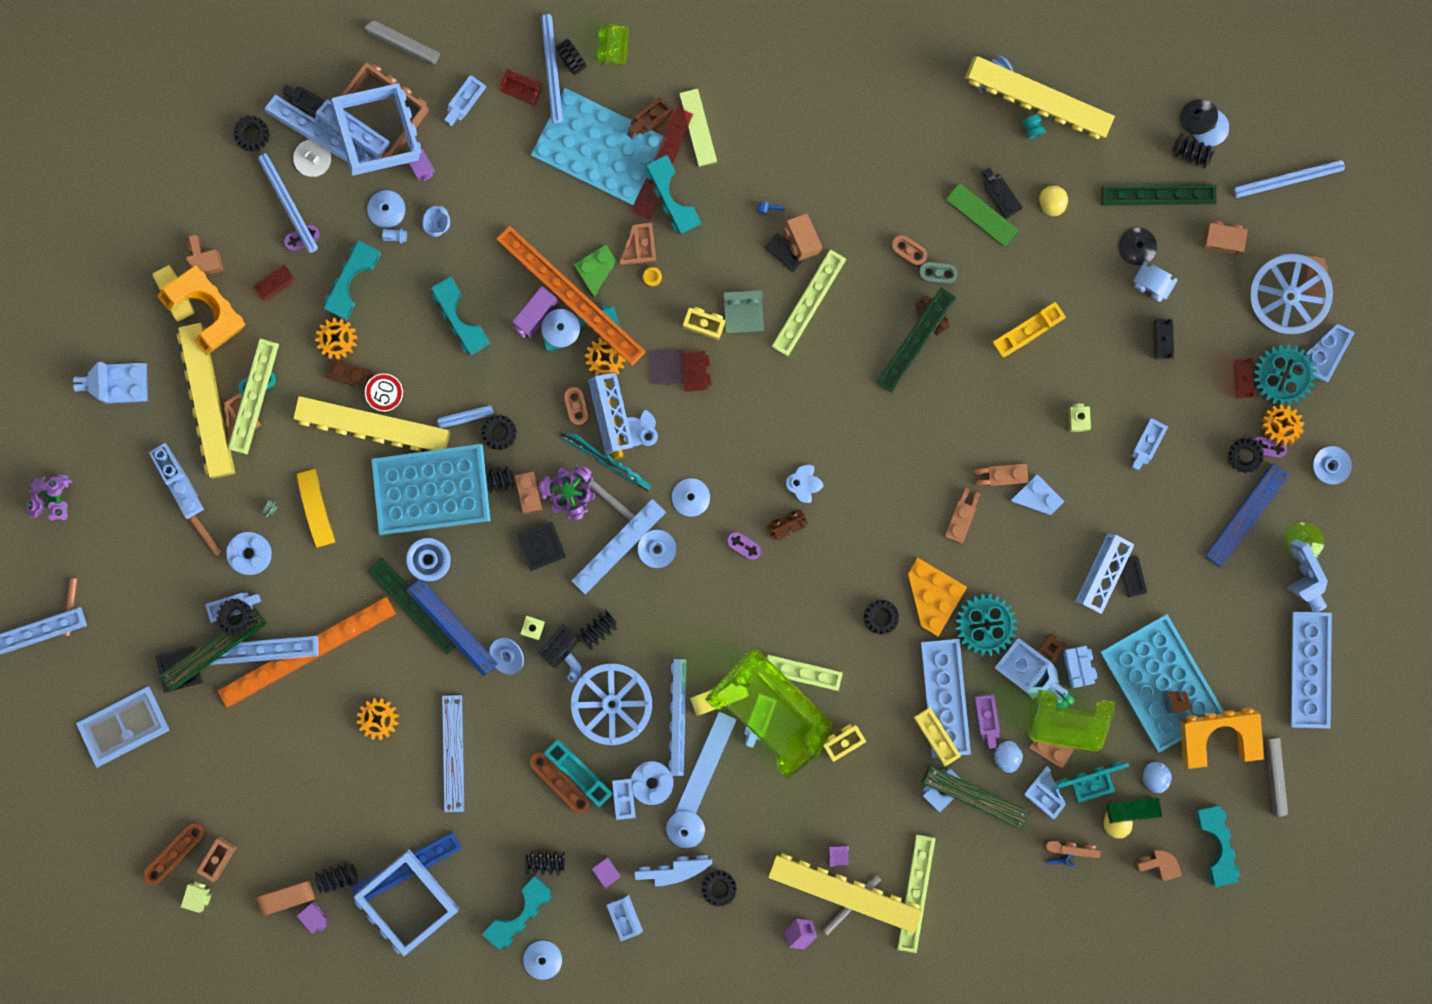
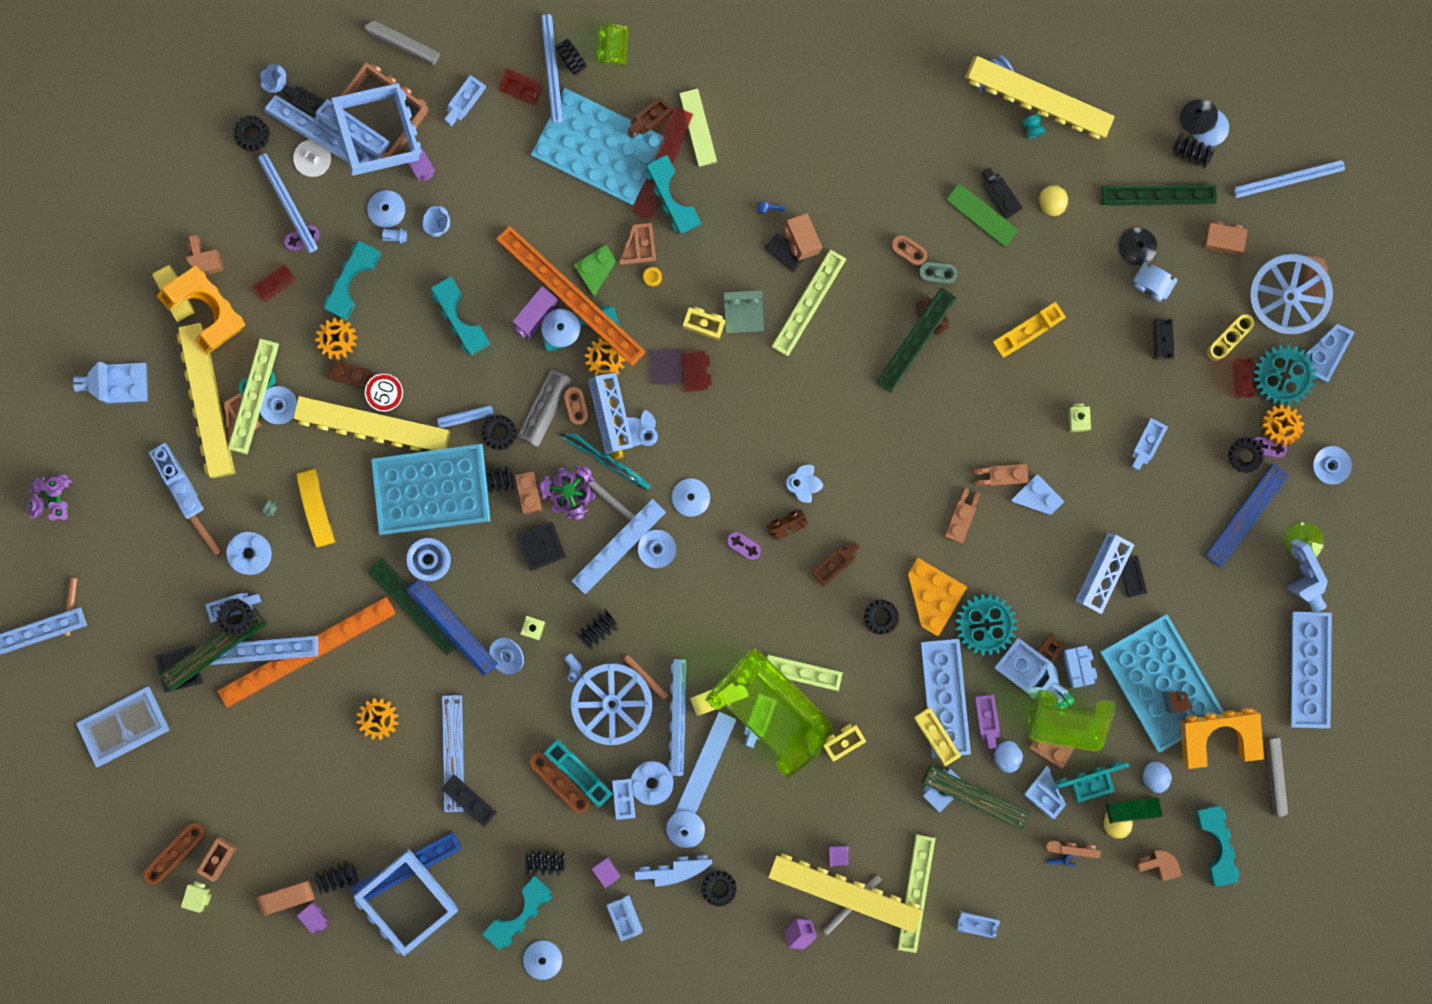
black hinge [538,624,581,669] -> none
none -> light blue hair [260,64,286,93]
none -> light blue dish [260,386,297,424]
none -> black tile [441,774,497,827]
none -> light grey slope [517,369,572,447]
none -> nougat bar [623,655,669,701]
none -> reddish brown hinge [811,542,860,587]
none -> light blue hinge [956,911,1000,938]
none -> light yellow beam [1207,315,1254,361]

